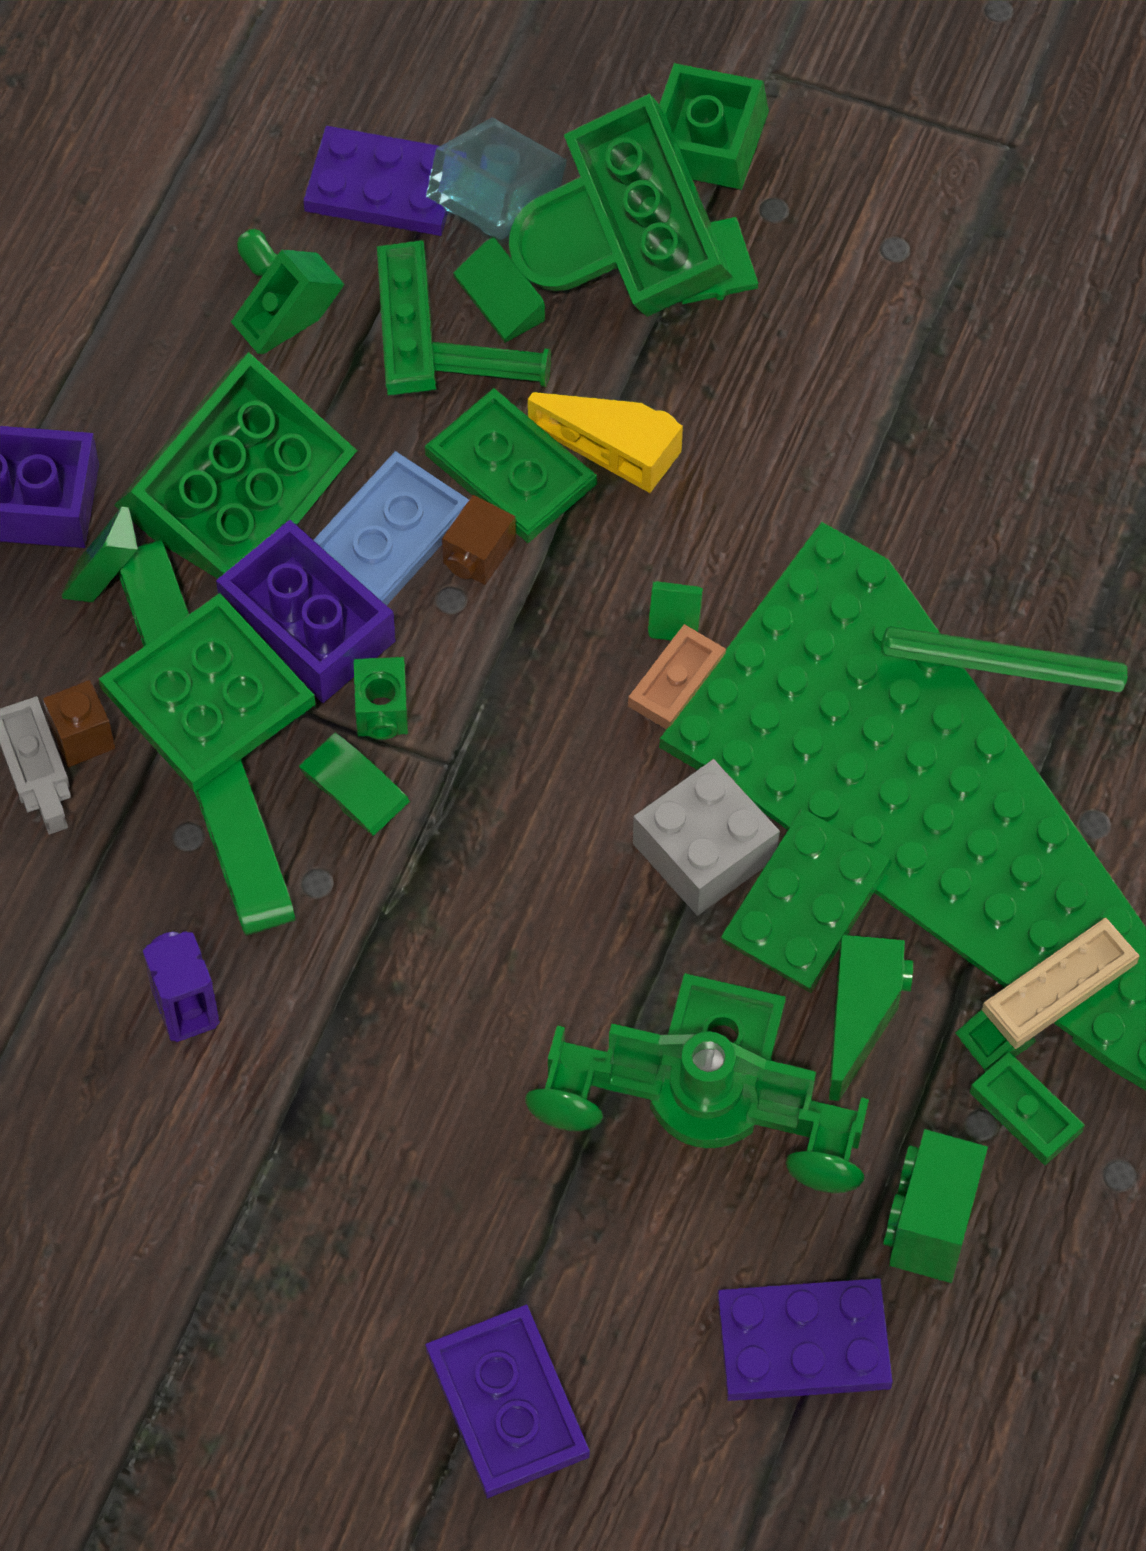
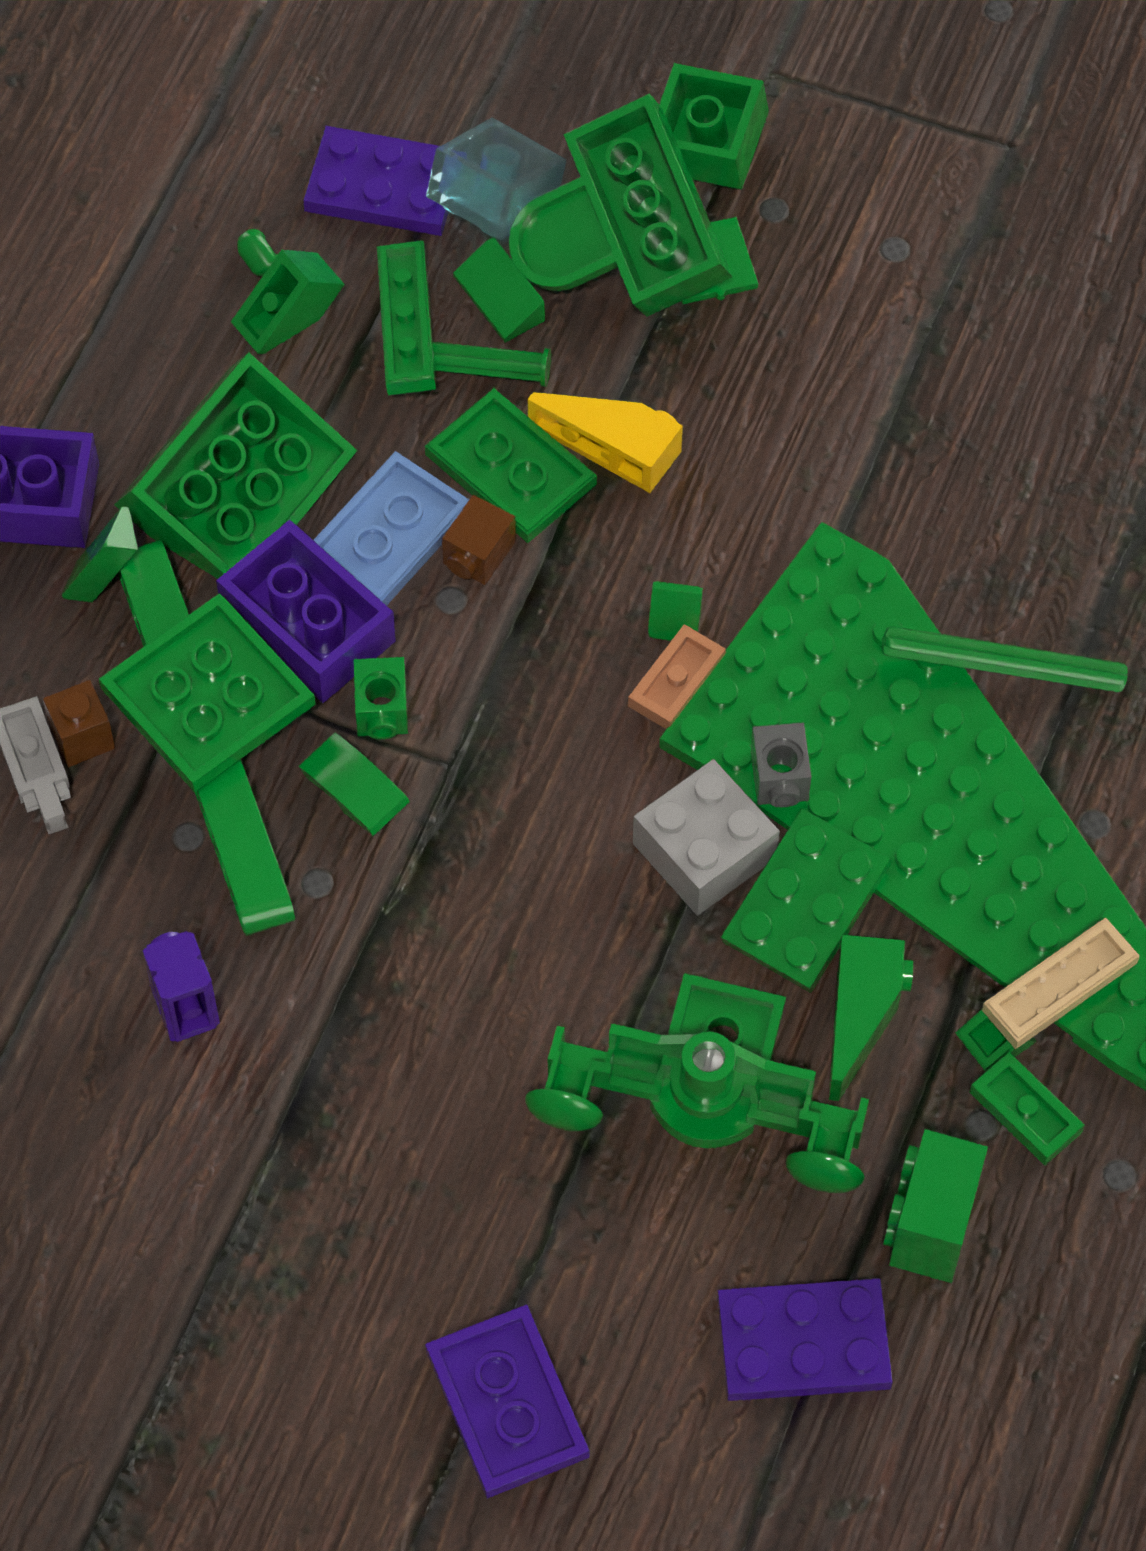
none -> dark grey brick [750,723,811,807]

